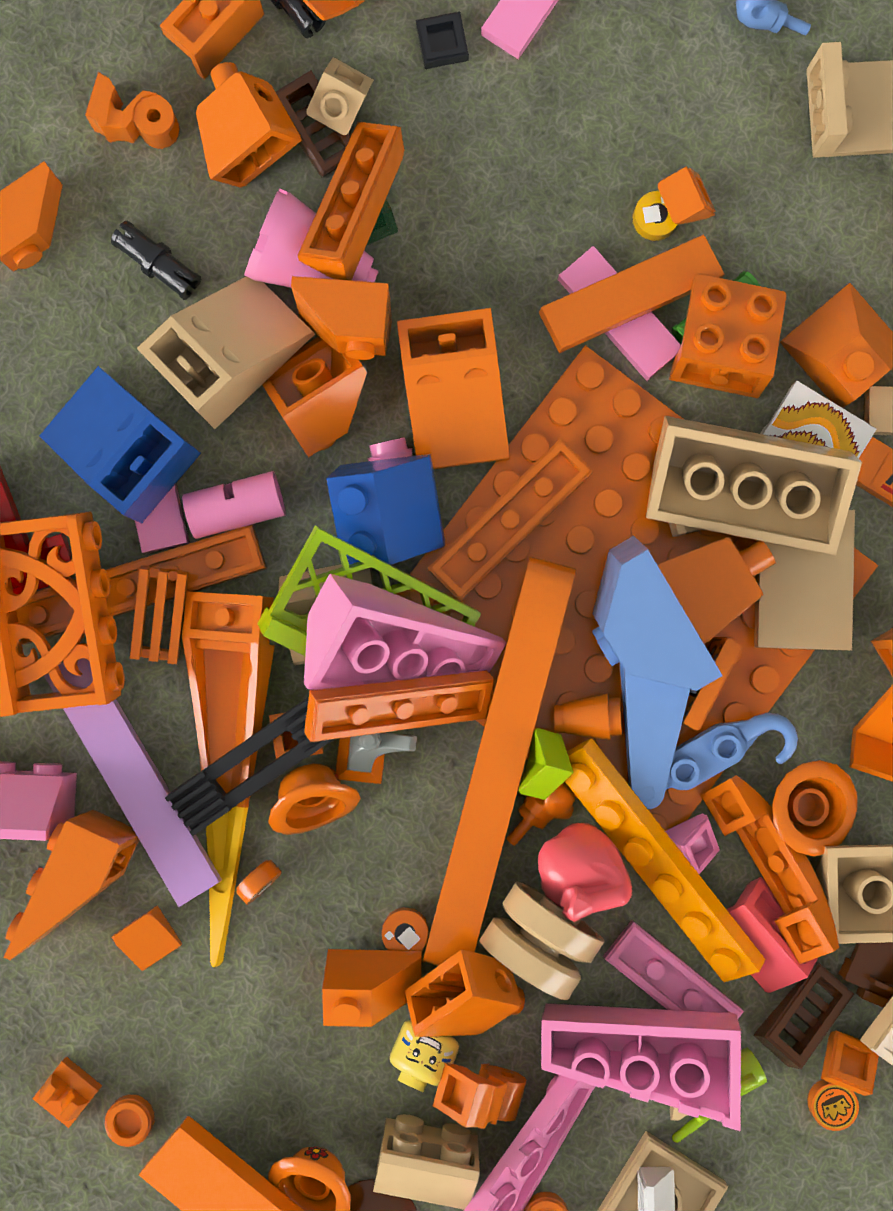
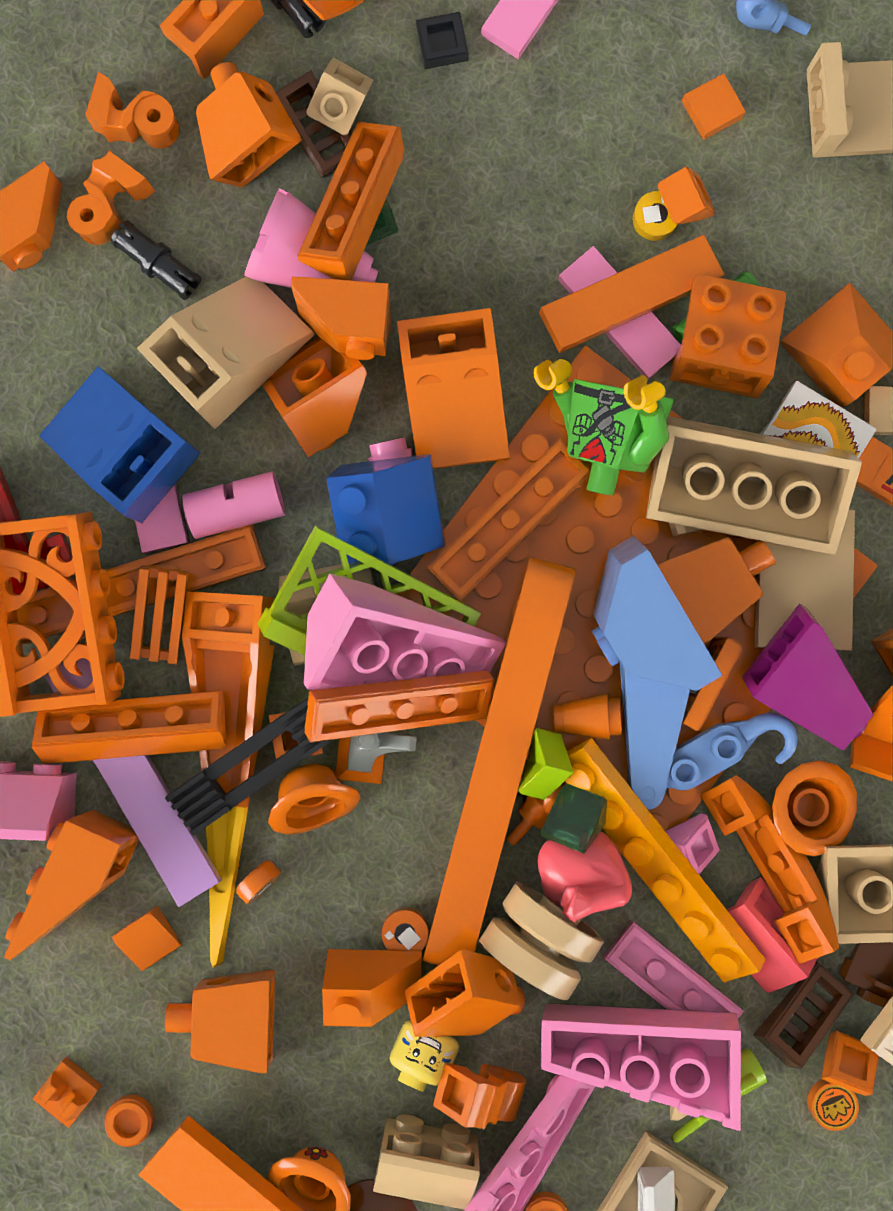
none -> orange slope [31,691,227,764]
none -> orange leg [67,151,156,245]
none -> orange torso [165,970,276,1073]
none -> torso [534,359,674,495]
none -> clear green slope [541,784,607,854]
none -> orange tile [682,73,746,140]
none -> magenta slope [742,603,874,751]

